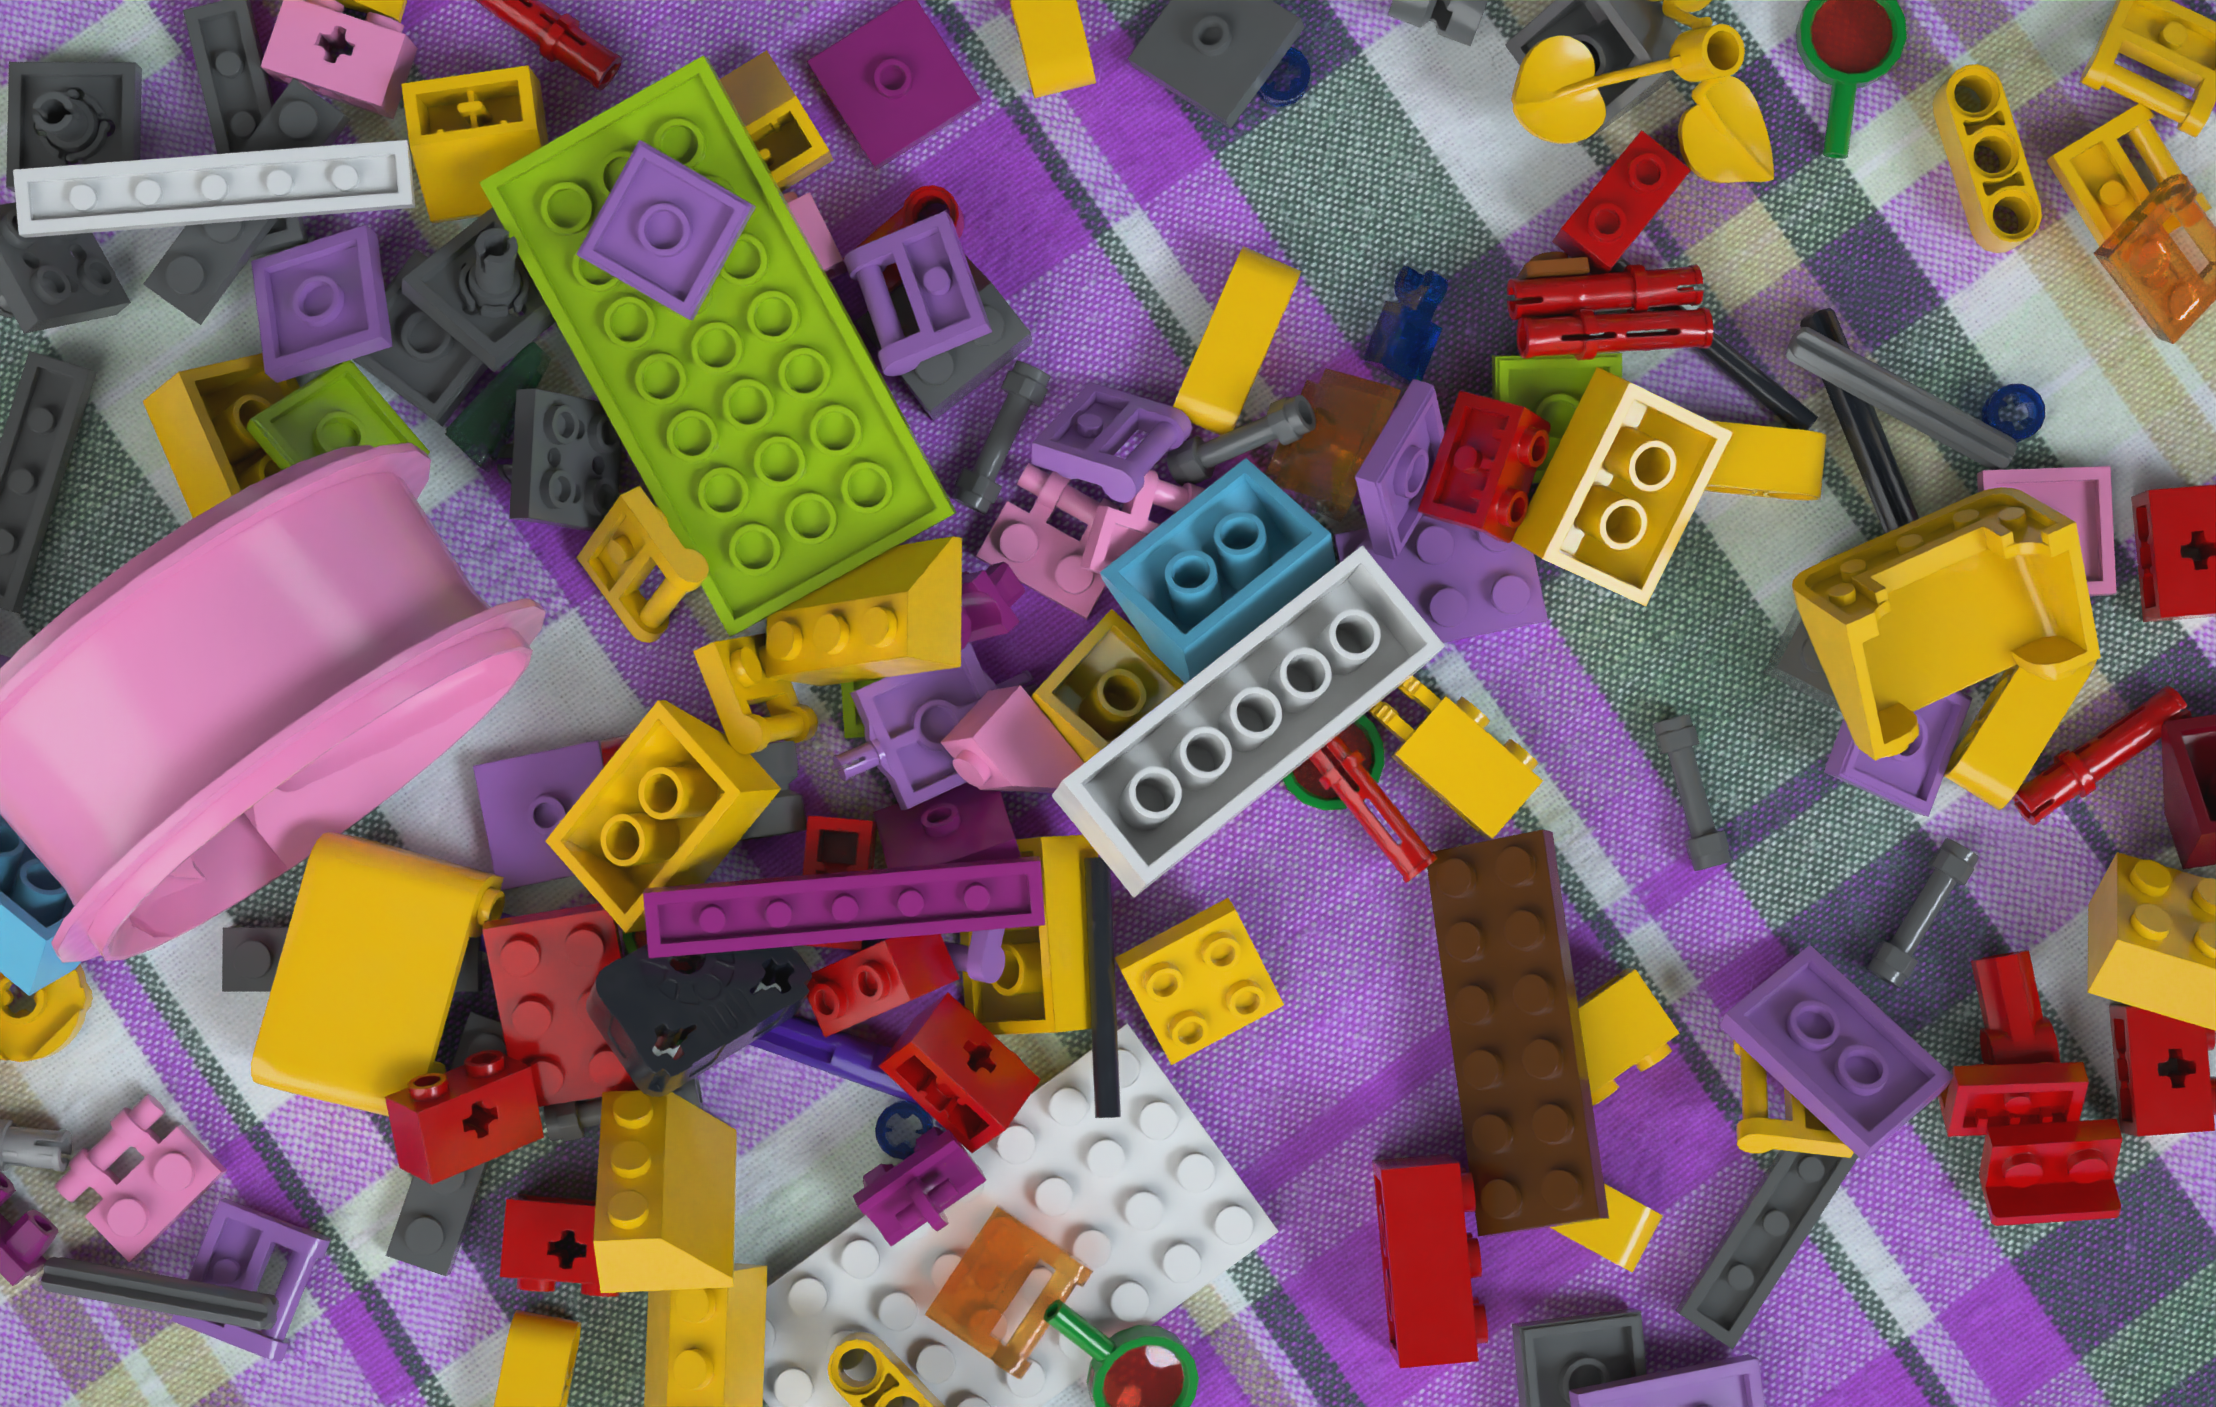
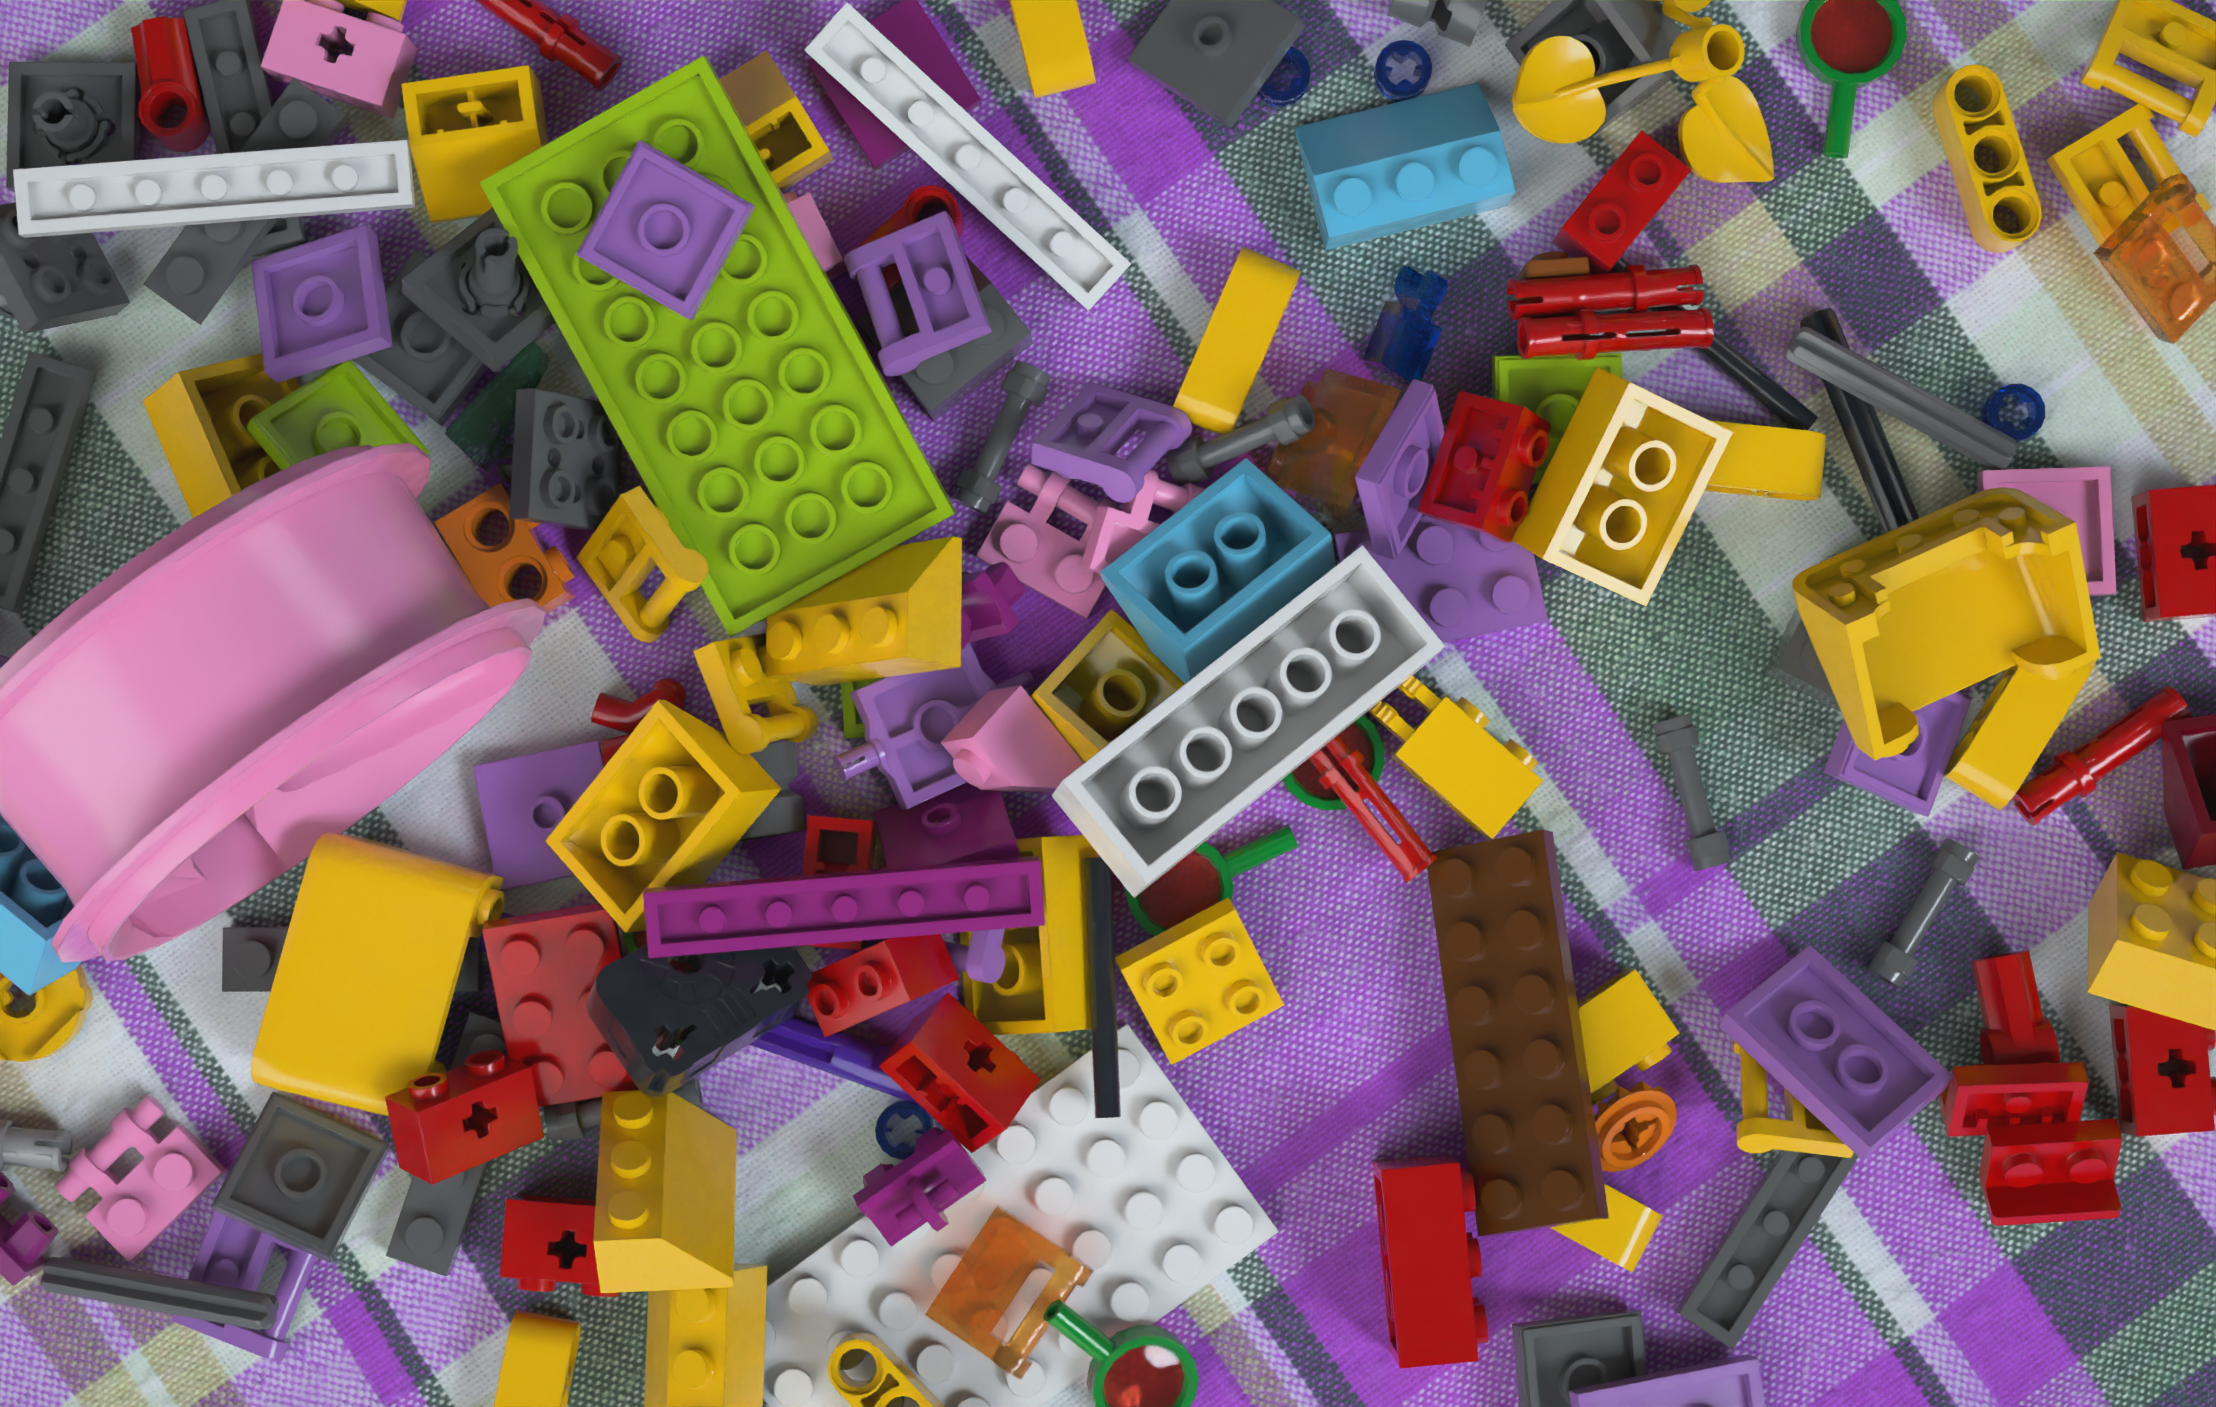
none -> red piece [131,16,210,152]
none -> dark grey plate [212,1092,390,1263]
none -> orange brick [434,483,575,615]
none -> red arm [591,678,687,734]
none -> white plate [804,2,1131,311]
none -> piece [1125,824,1299,936]
none -> medium azure slope [1294,82,1516,251]
none -> clear blue bush [1373,40,1432,102]
none -> orange gear [1594,1081,1677,1172]

